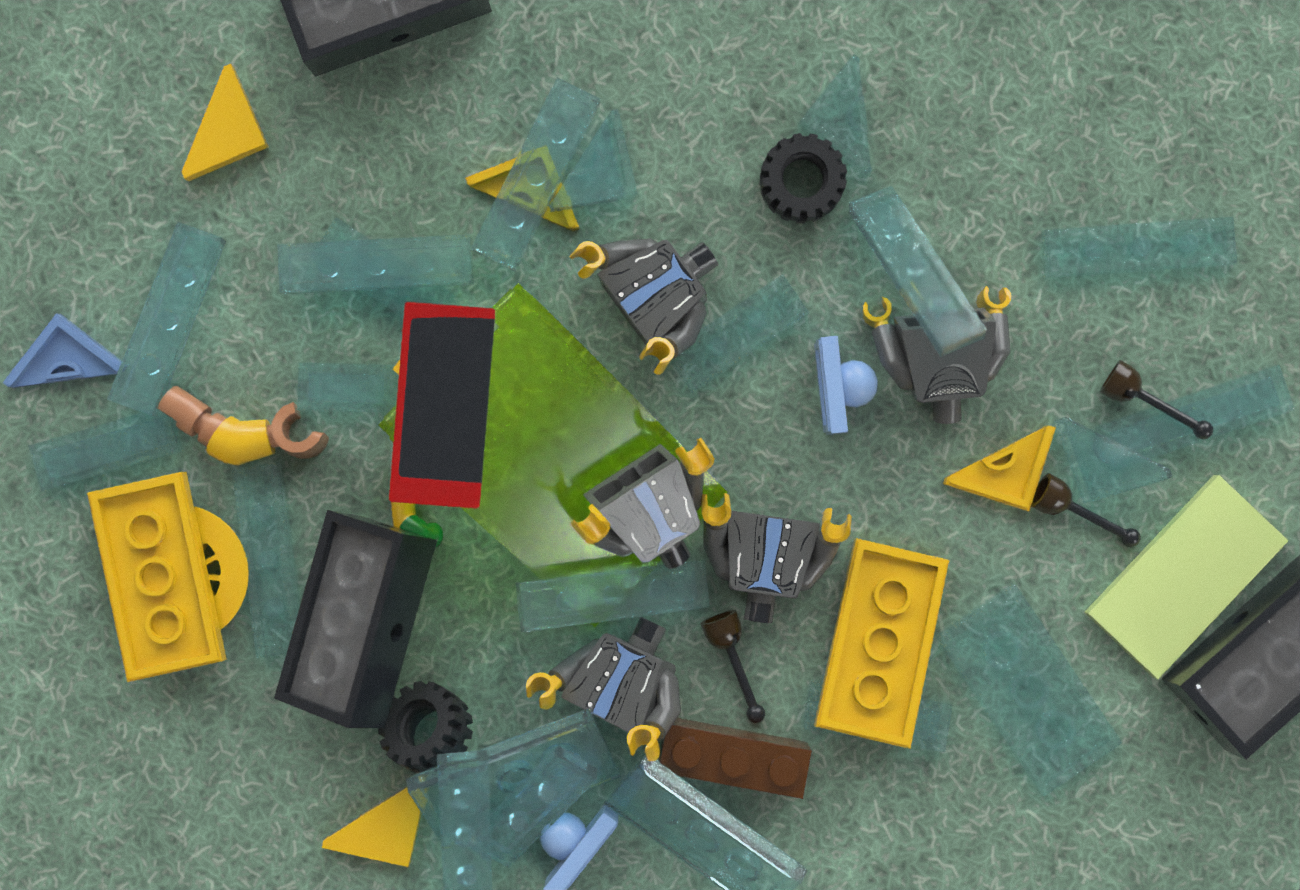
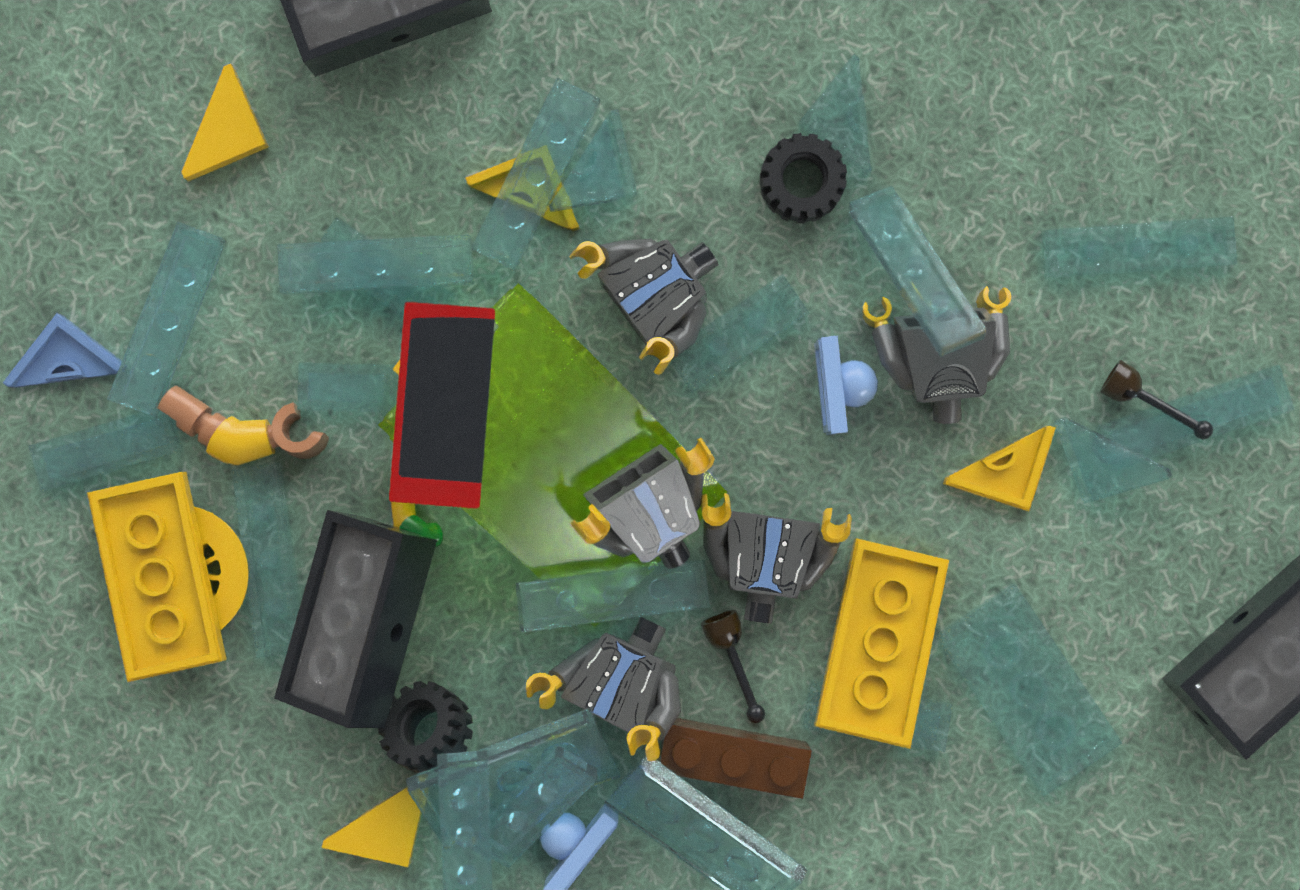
hinge [1031,473,1141,547] -> none
yellowish green tile [1084,475,1288,679] -> none

